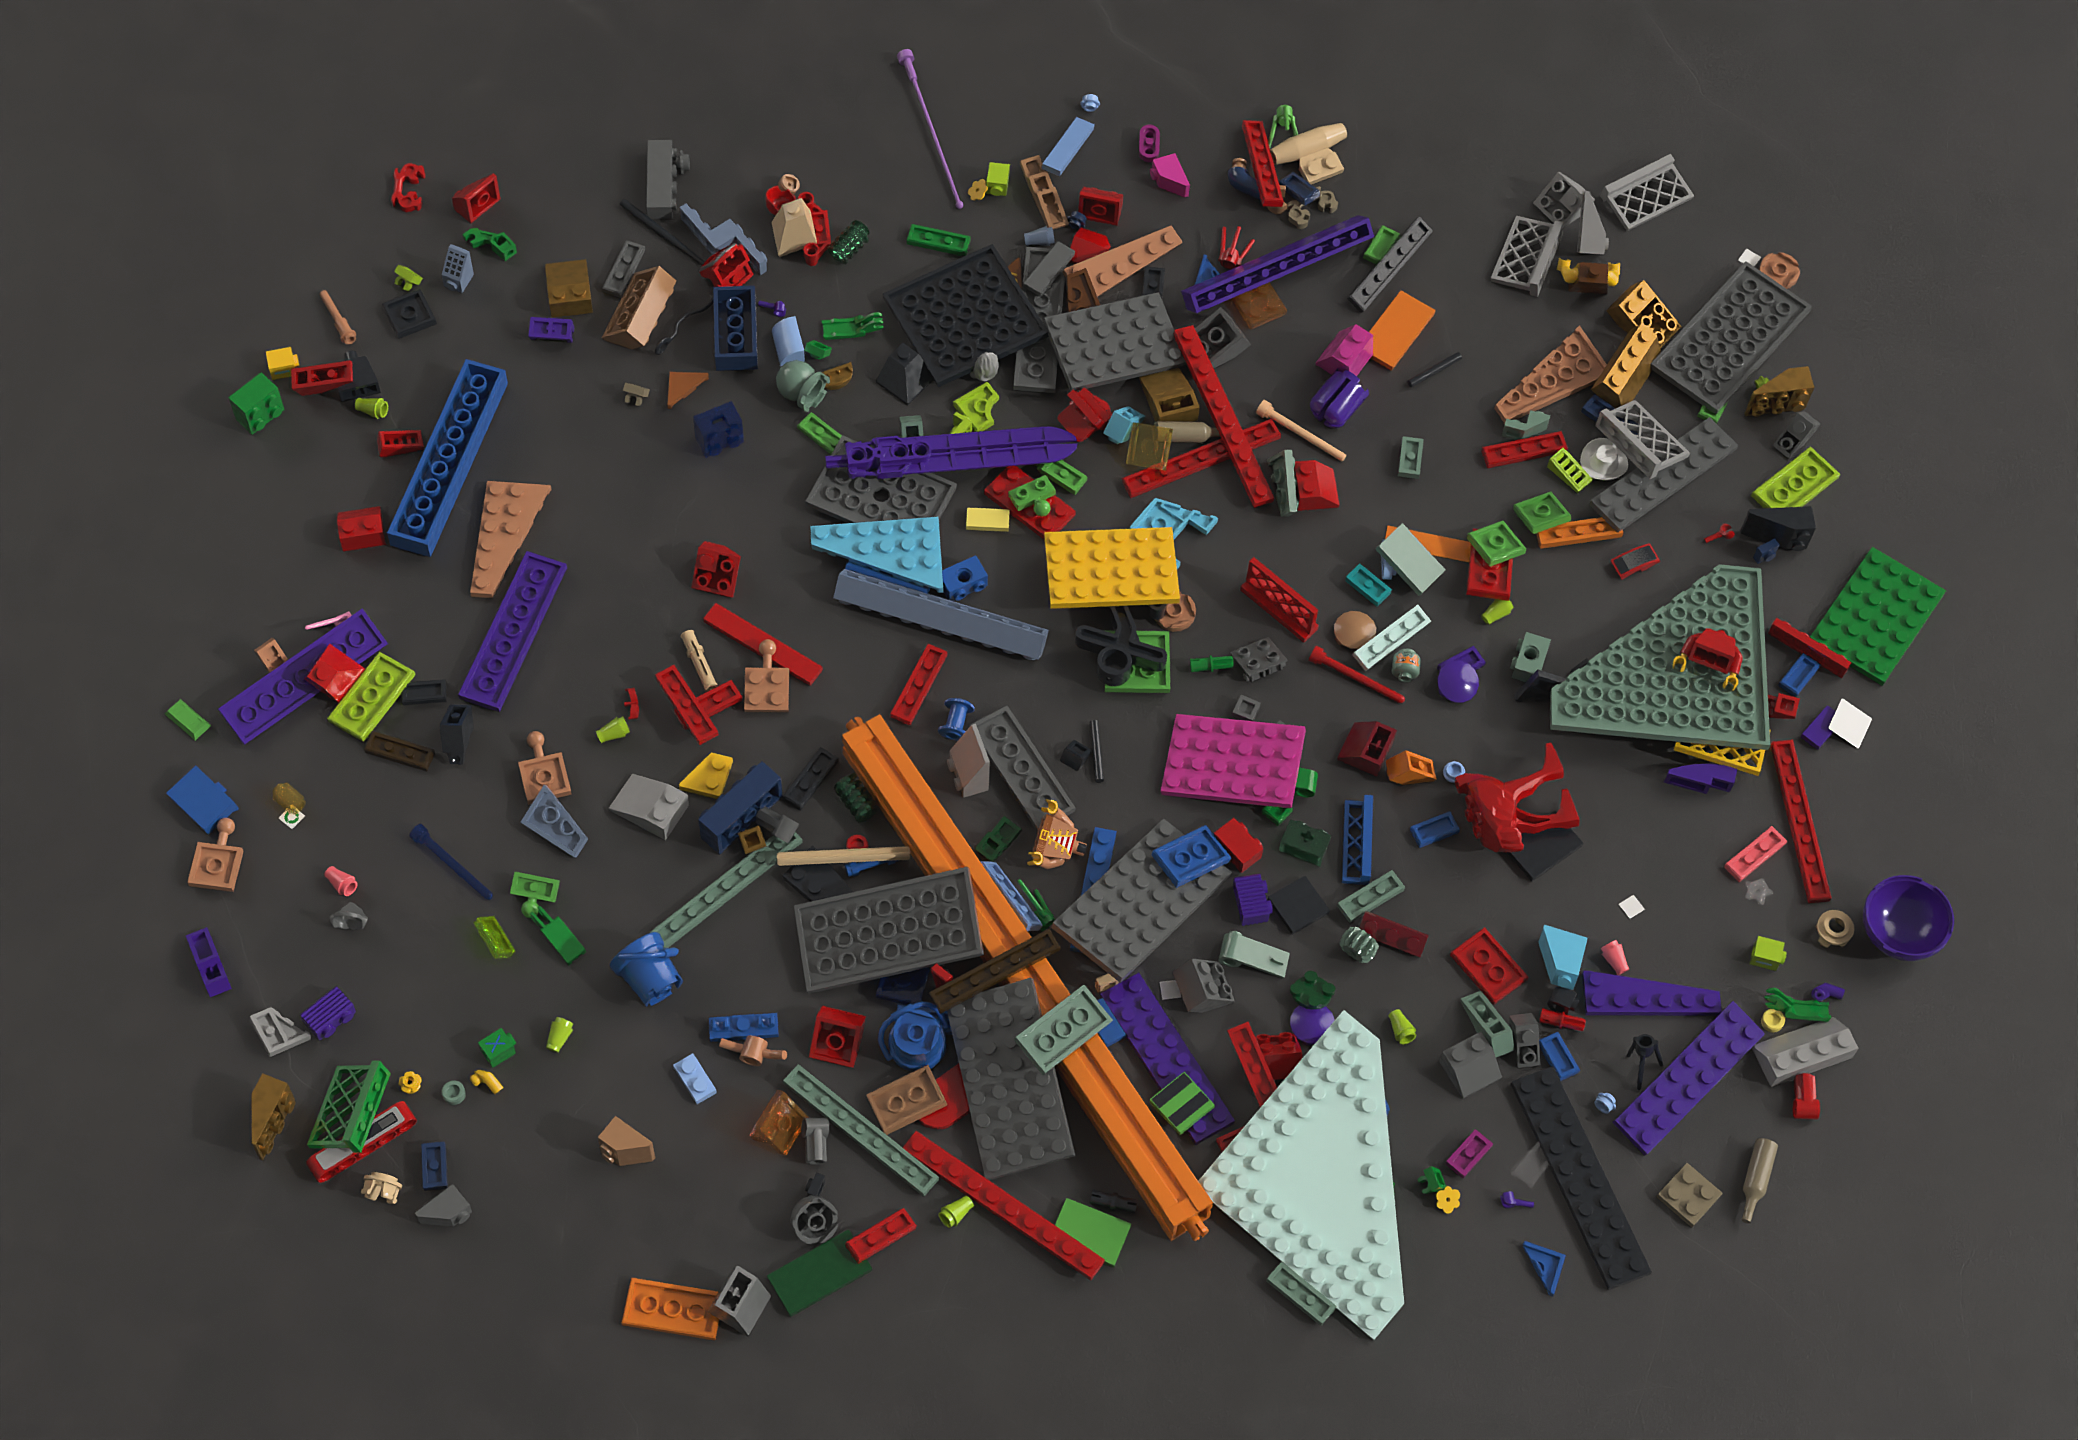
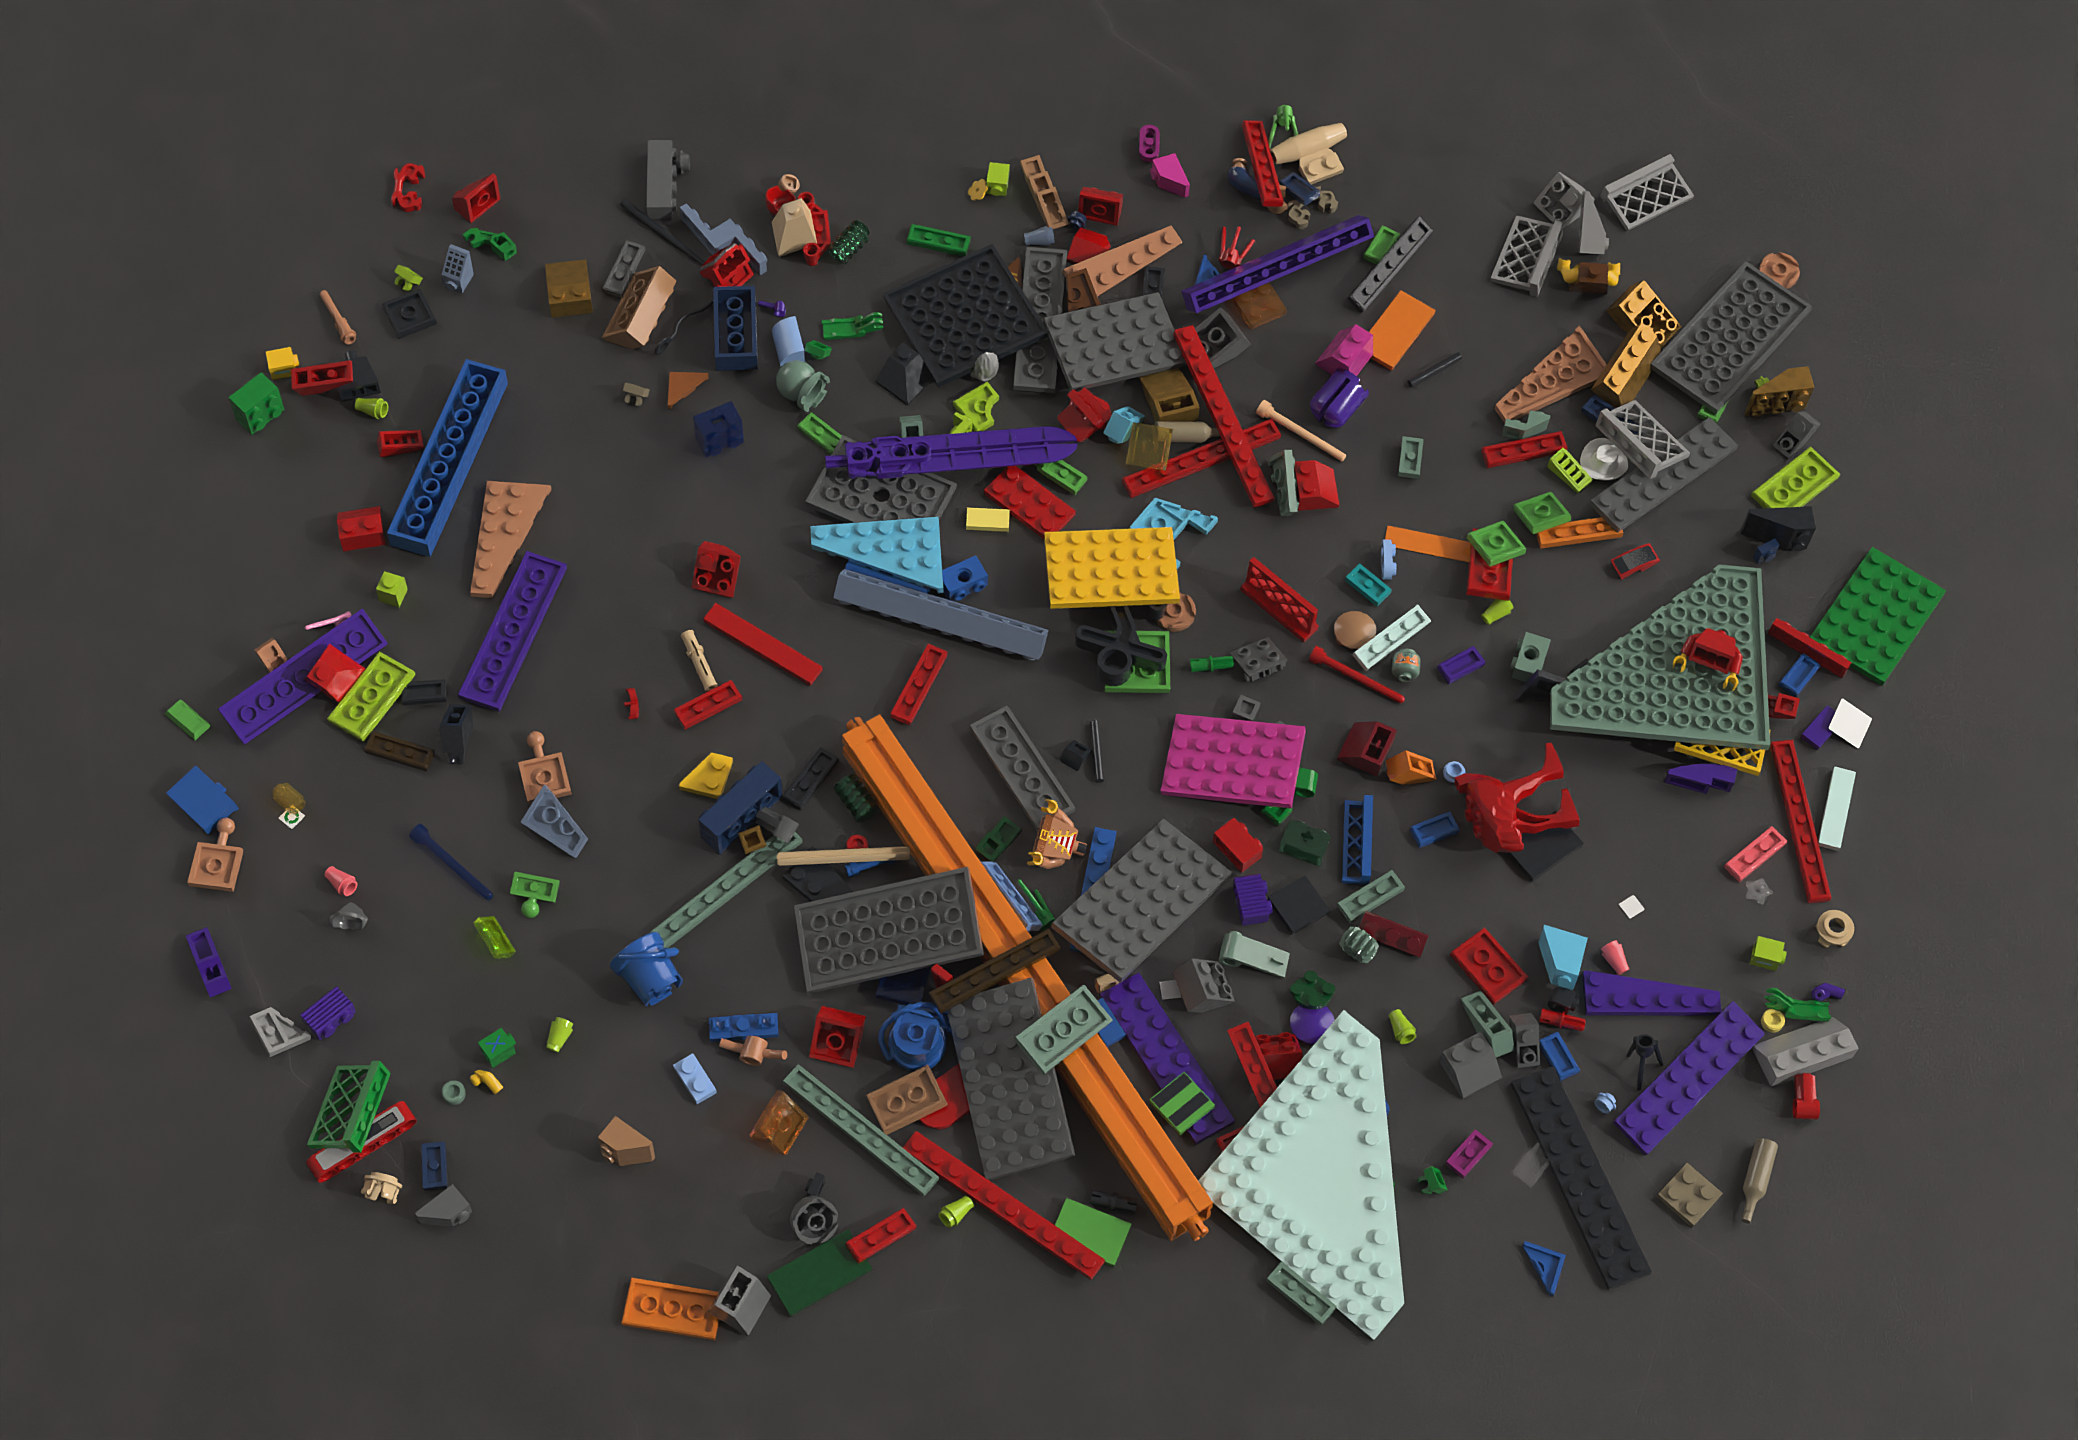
pearl gold slope [252,1073,295,1160] -> none
yellow plate [398,1071,422,1094] -> none
dark purple hinge [528,317,574,343] -> none
green arm [530,906,586,966] -> none
lime cone [596,716,630,743] -> none
light grey slope [609,774,689,840] -> none
red plate [655,665,719,745] -> none
nougat plate [744,639,789,712] -> none
dark grey piece [801,1118,829,1165] -> none
pearl gold tile [822,362,853,390] -> none
medium lavender piece [897,49,963,209] -> none
blue hose [938,698,975,741] -> none
light grey slope [947,724,990,798] -> none
bright green plate [1008,475,1056,517] -> none
dark grey tile [1023,241,1075,297] -> none
medium blue tile [1042,117,1094,177] -> none
light blue plate [1080,94,1100,112] -> none
blue tile [1151,825,1231,888] -> none
tile [1376,523,1445,596] -> none
yellow plant [1436,1186,1460,1214] -> none
dark purple dish [1438,661,1479,703] -> none
dark purple hand [1500,1191,1534,1208] -> none
red hand [1704,524,1735,543] -> none
white sticker [1738,249,1761,266] -> none
dark purple piece [1863,875,1954,961] -> none
none -> lime brick [376,571,408,608]
none -> light aqua tile [1818,767,1856,851]

